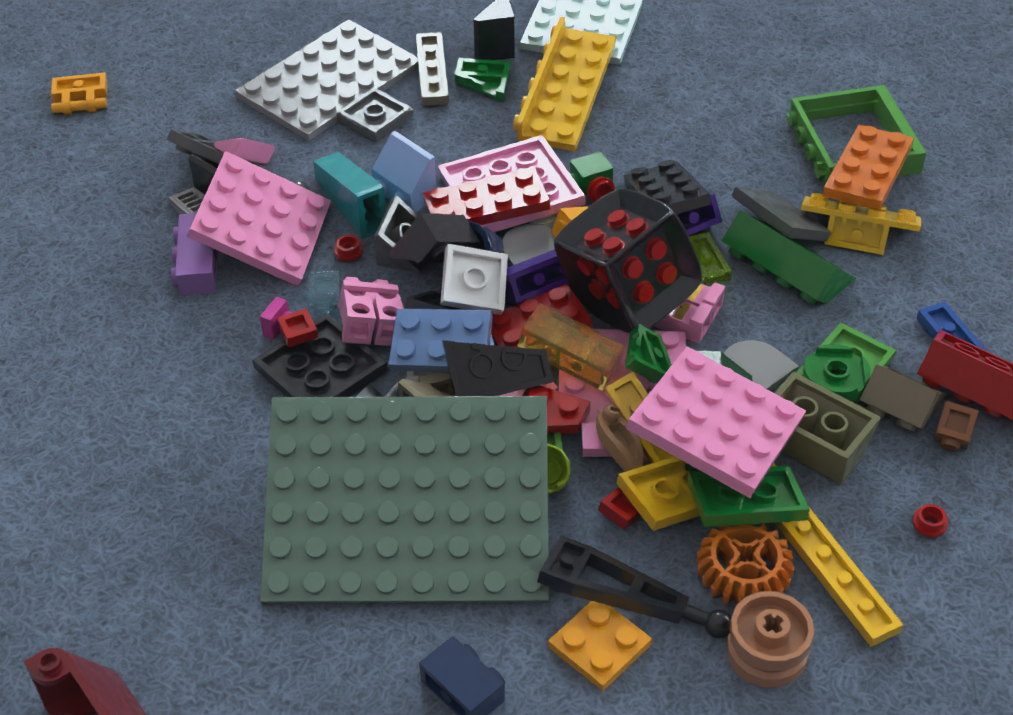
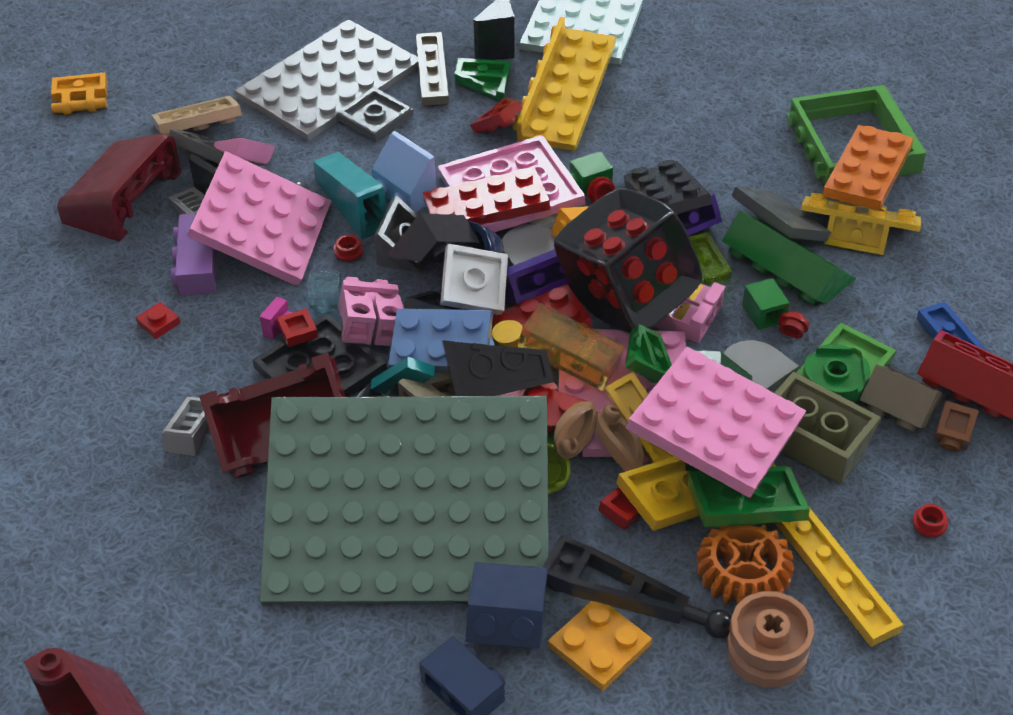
none -> dark red windscreen [57,133,182,242]
none -> red plate [136,302,180,339]
none -> tan plate [152,96,242,135]
none -> light grey slope [162,397,209,456]
none -> dark red windscreen [199,353,345,478]
none -> teal tile [371,356,435,395]
none -> dark blue slope [465,562,548,649]
none -> red wing [470,98,523,133]
none -> yellow tile [492,320,525,347]
none -> medium nougat arm [553,401,597,459]
none -> green brick [742,278,790,330]
none -> red plate [778,311,810,339]

